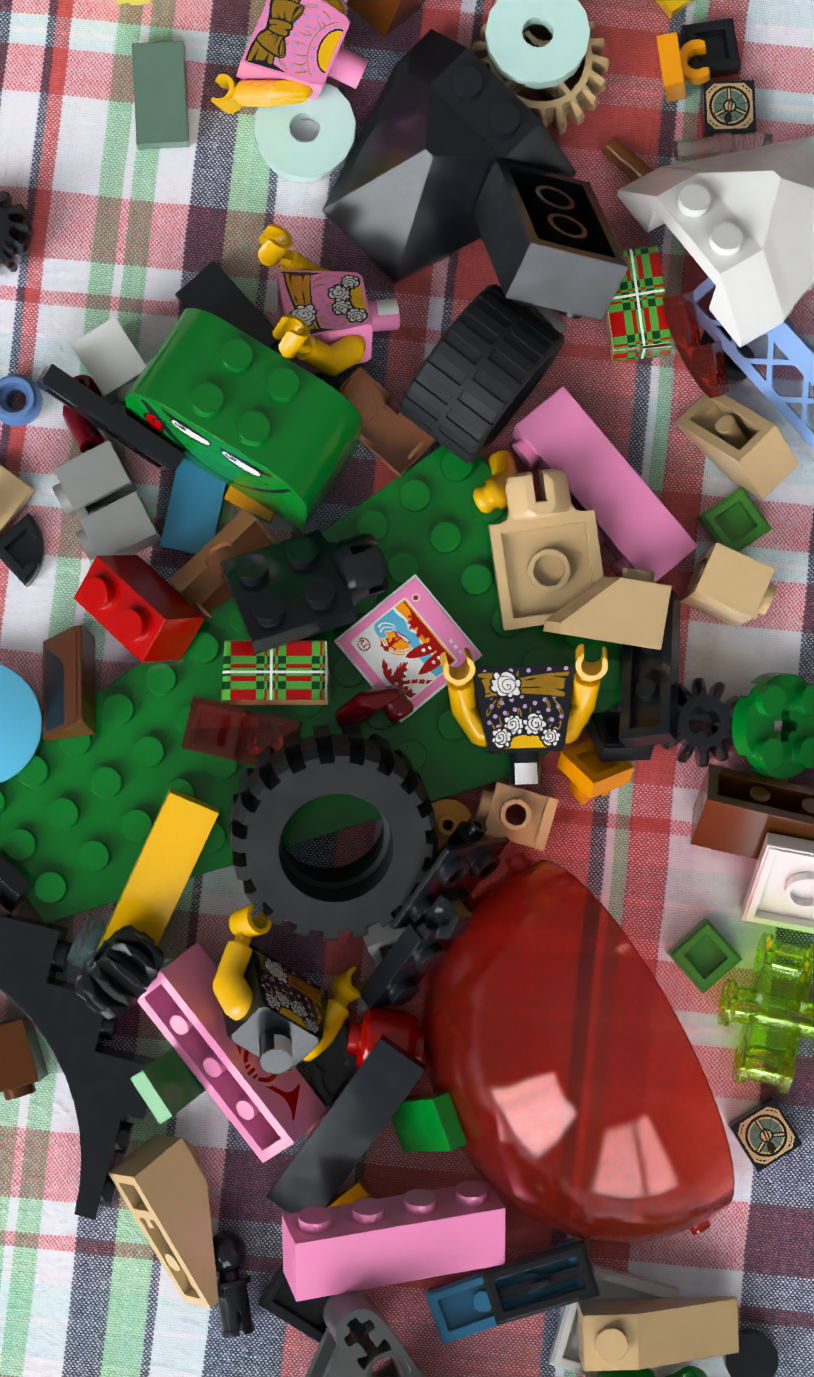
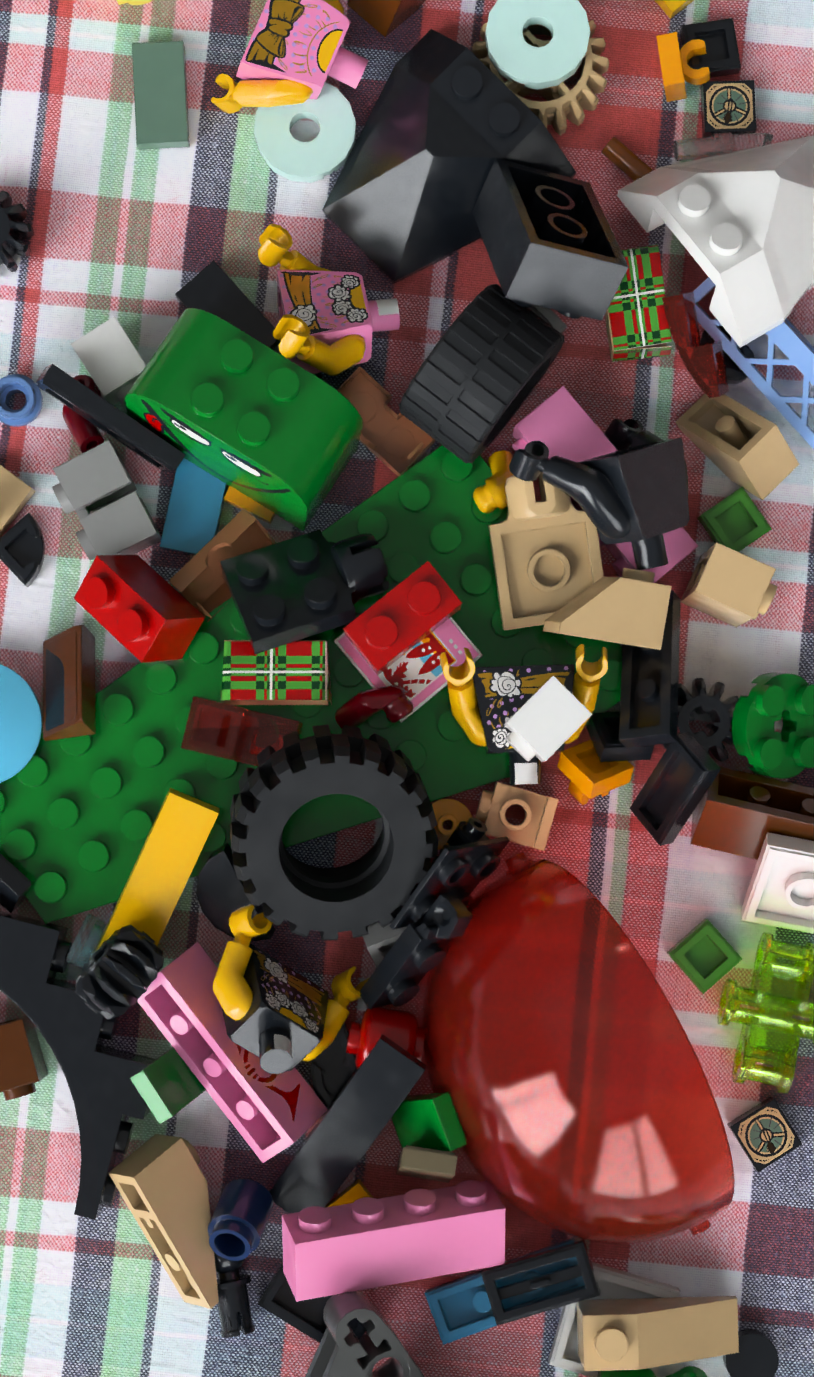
none -> black tile [196,843,275,942]
none -> dark blue brick [208,1179,274,1261]
none -> red brick [343,561,462,675]
none -> dark tan tile [396,1145,458,1183]
none -> white brick [504,676,592,762]
none -> black torso [509,419,690,570]
none -> black tile [630,732,721,846]

